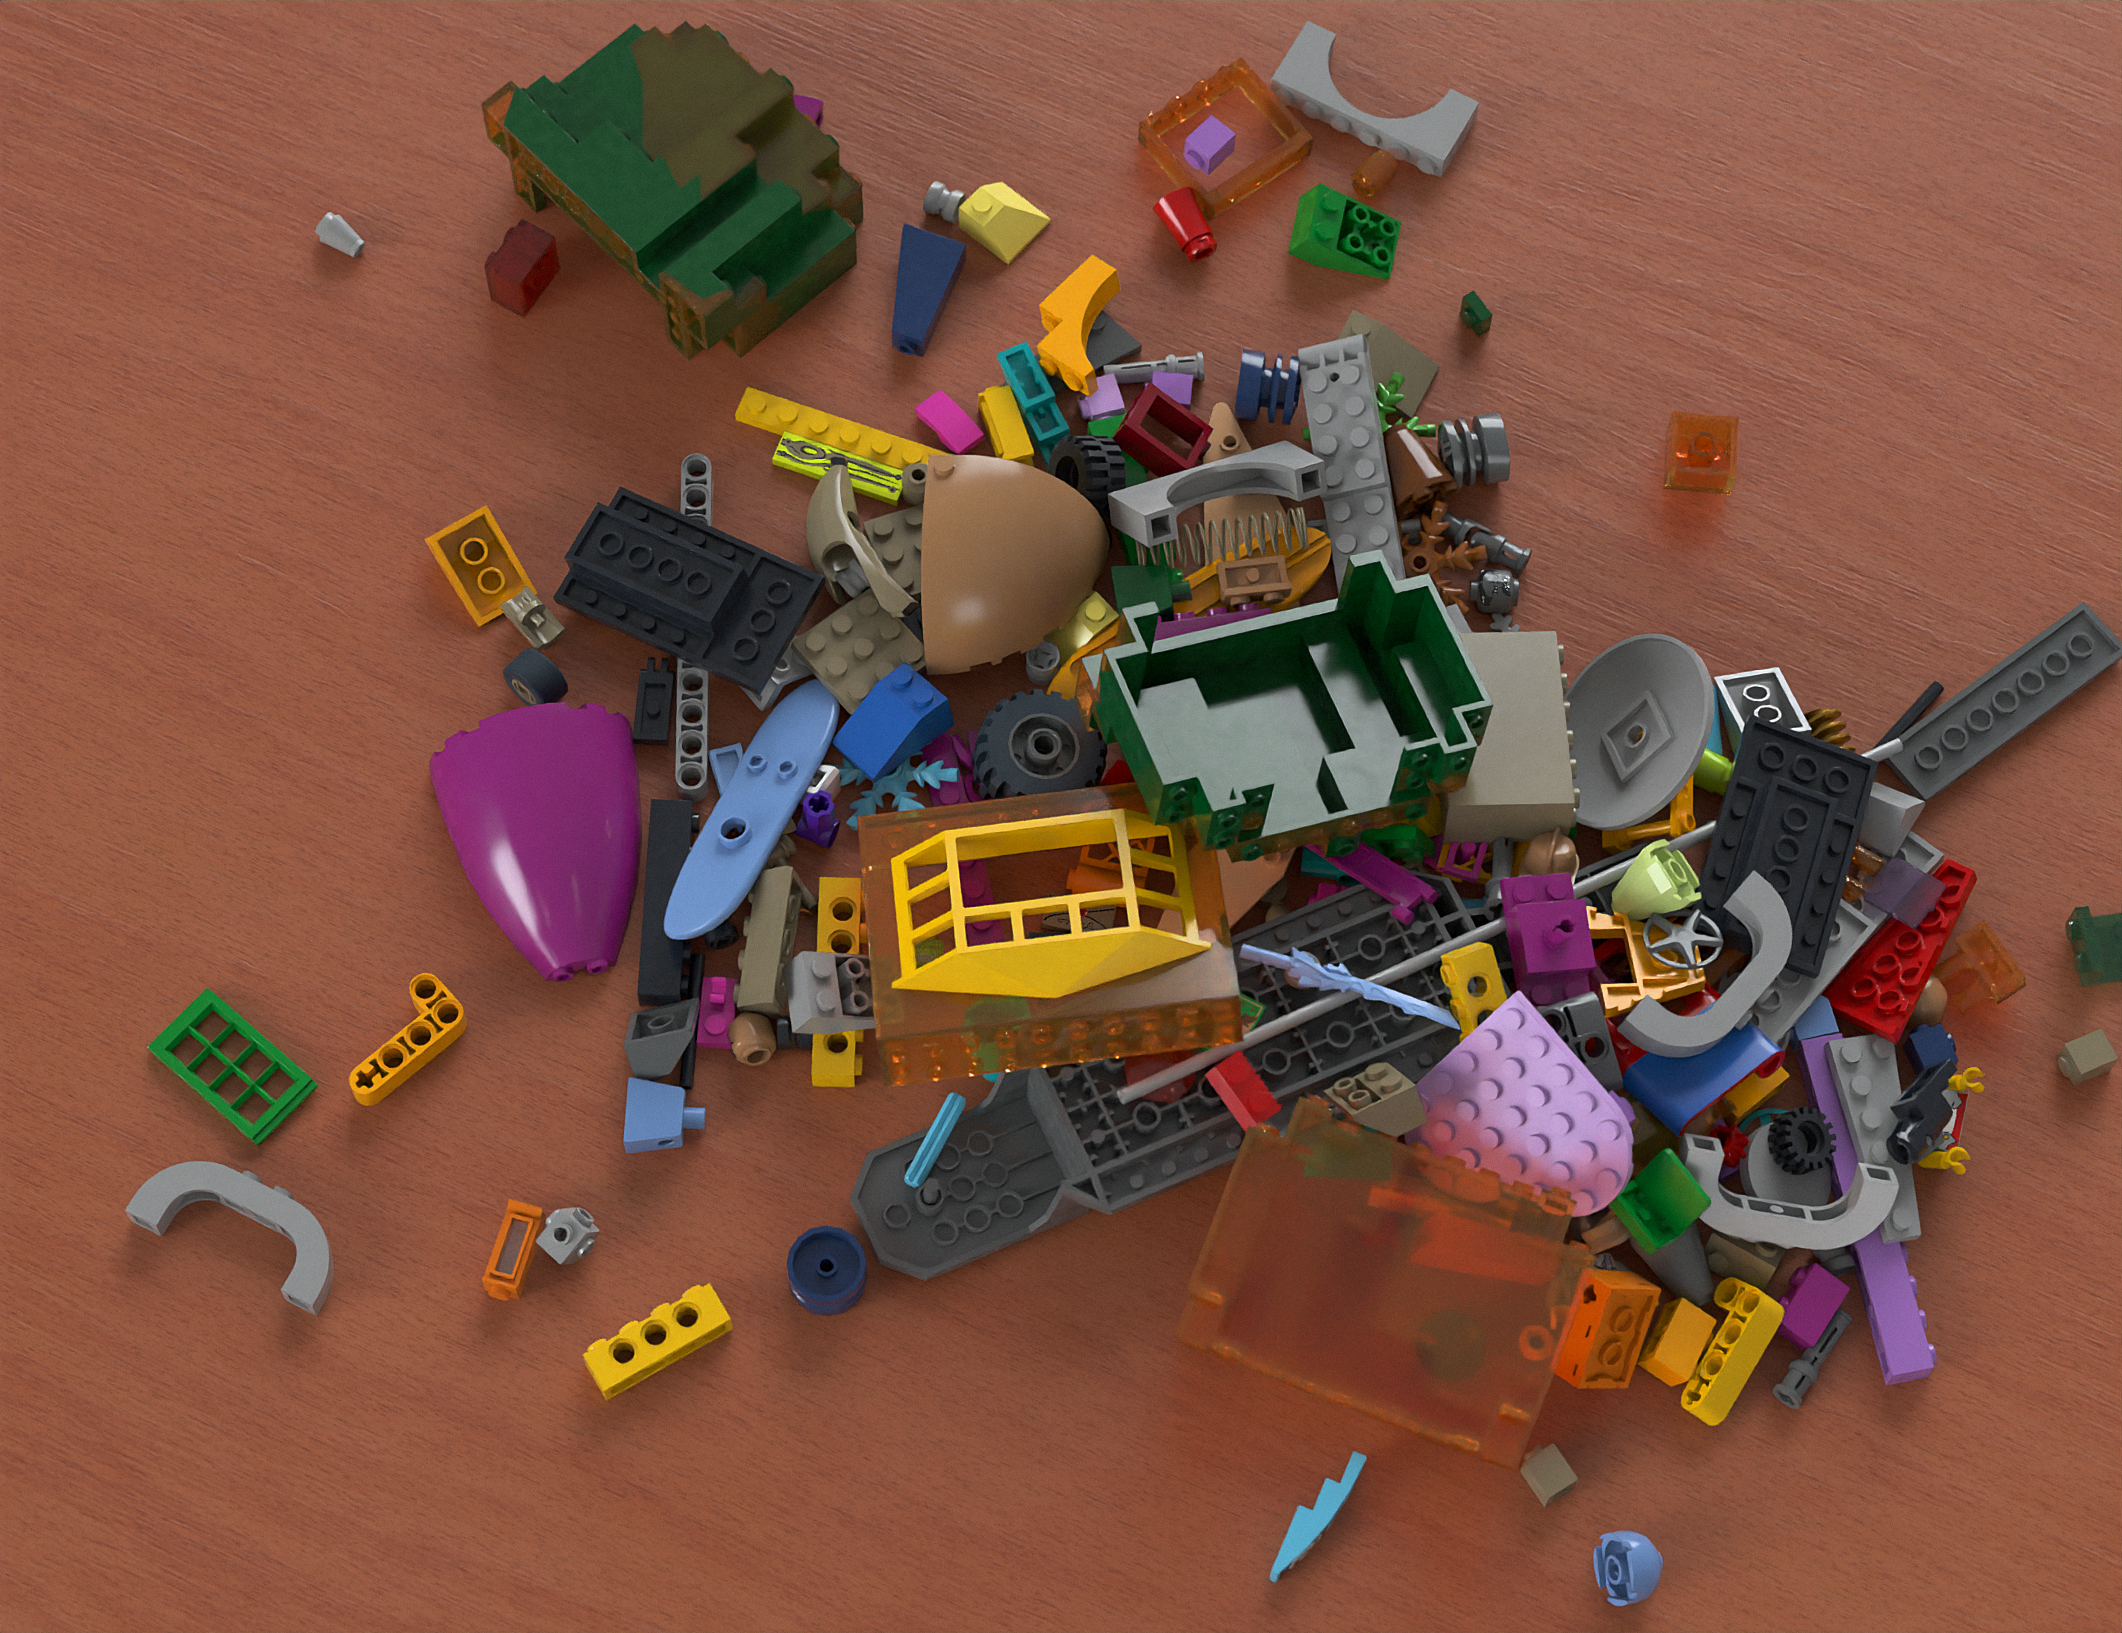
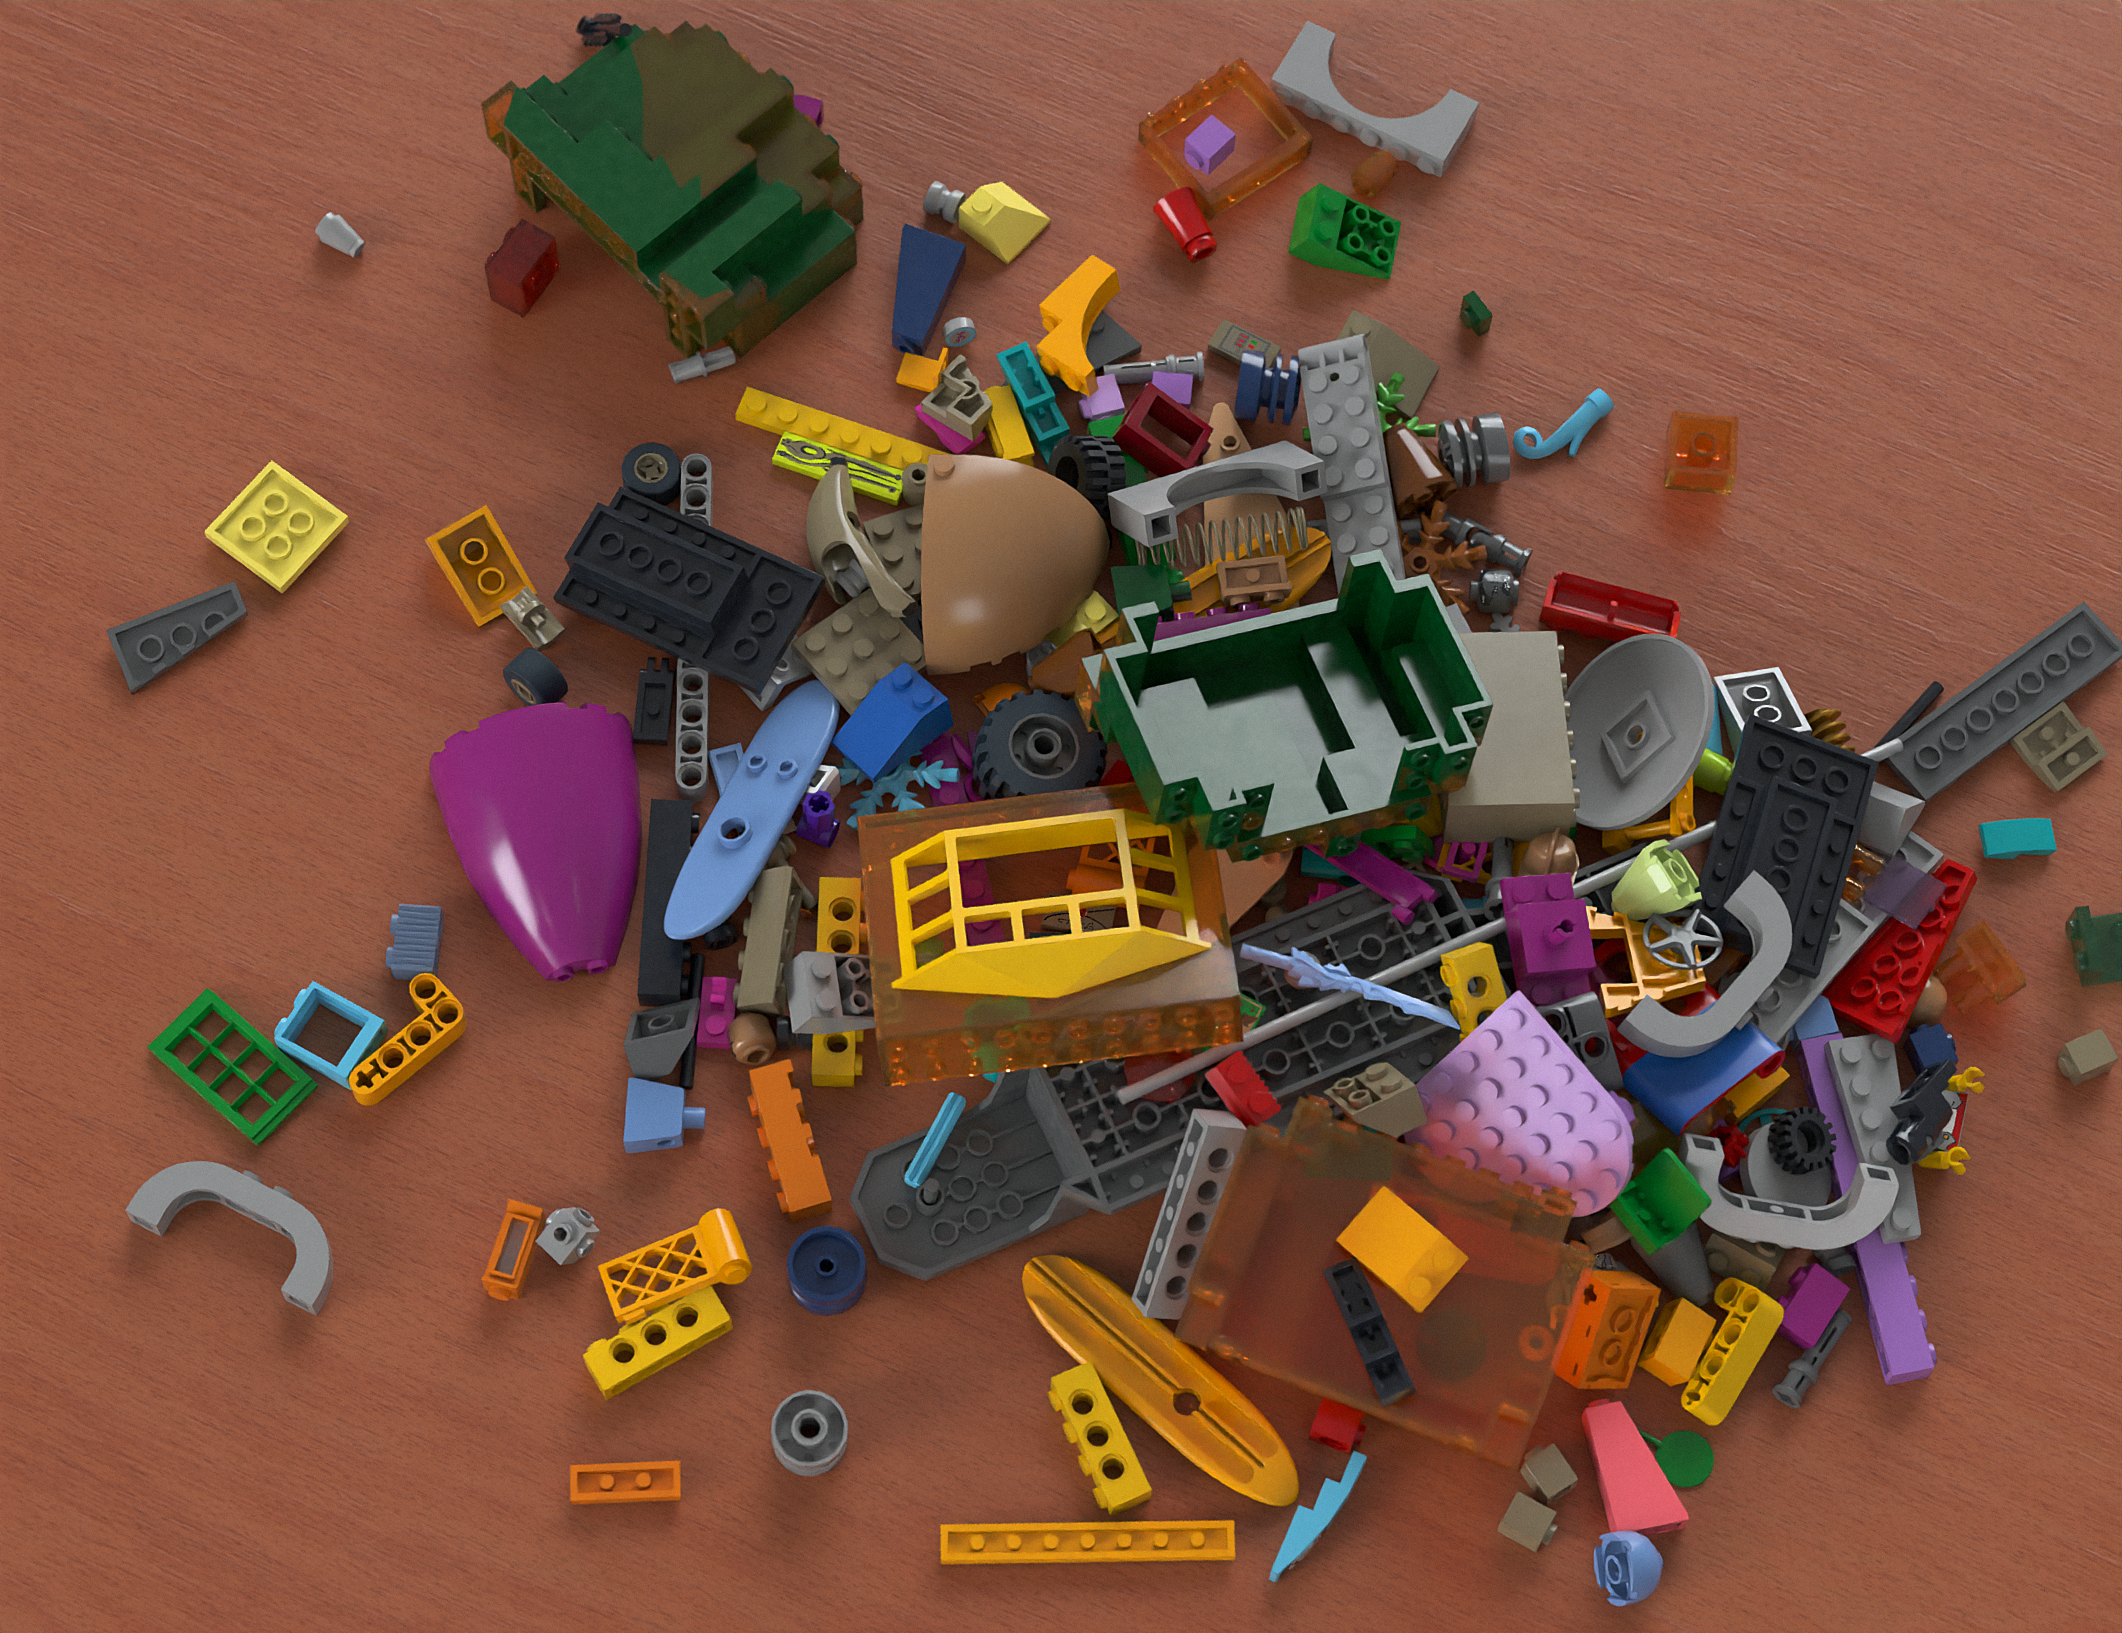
none -> dark grey wing [106,581,248,694]
none -> light yellow plate [204,461,349,594]
none -> medium azure window [274,981,388,1090]
none -> sand blue brick [386,904,444,981]
none -> orange plate [570,1461,681,1504]
none -> black piece [576,13,632,47]
none -> light orange piece [598,1208,752,1325]
none -> black wheel [621,442,681,506]
none -> light grey axle [668,346,736,384]
none -> orange wedge [746,1059,833,1223]
none -> light grey wheel [771,1390,848,1476]
none -> light orange bracket [896,347,948,393]
none -> dark tan slope [921,355,993,441]
none -> light orange plate [941,1520,1235,1564]
none -> light grey tile [942,317,977,347]
none -> orange brick [972,682,1031,718]
none -> light orange piece [1022,1255,1299,1506]
none -> reddish brown cone [1028,627,1103,702]
none -> yellow brick [1047,1361,1152,1517]
none -> light grey brick [1132,1108,1247,1320]
none -> dark tan tile [1207,319,1281,368]
none -> red brick [1308,1397,1367,1455]
none -> black slope [1322,1257,1417,1407]
none -> light orange slope [1336,1185,1469,1313]
none -> dark tan brick [1497,1491,1558,1552]
none -> medium azure plant [1513,388,1614,459]
none -> red container [1539,570,1681,645]
none -> coral slope [1581,1399,1689,1536]
none -> green piece [1636,1427,1714,1488]
none -> teal slope [1978,818,2057,859]
none -> dark tan slope [2009,701,2108,792]

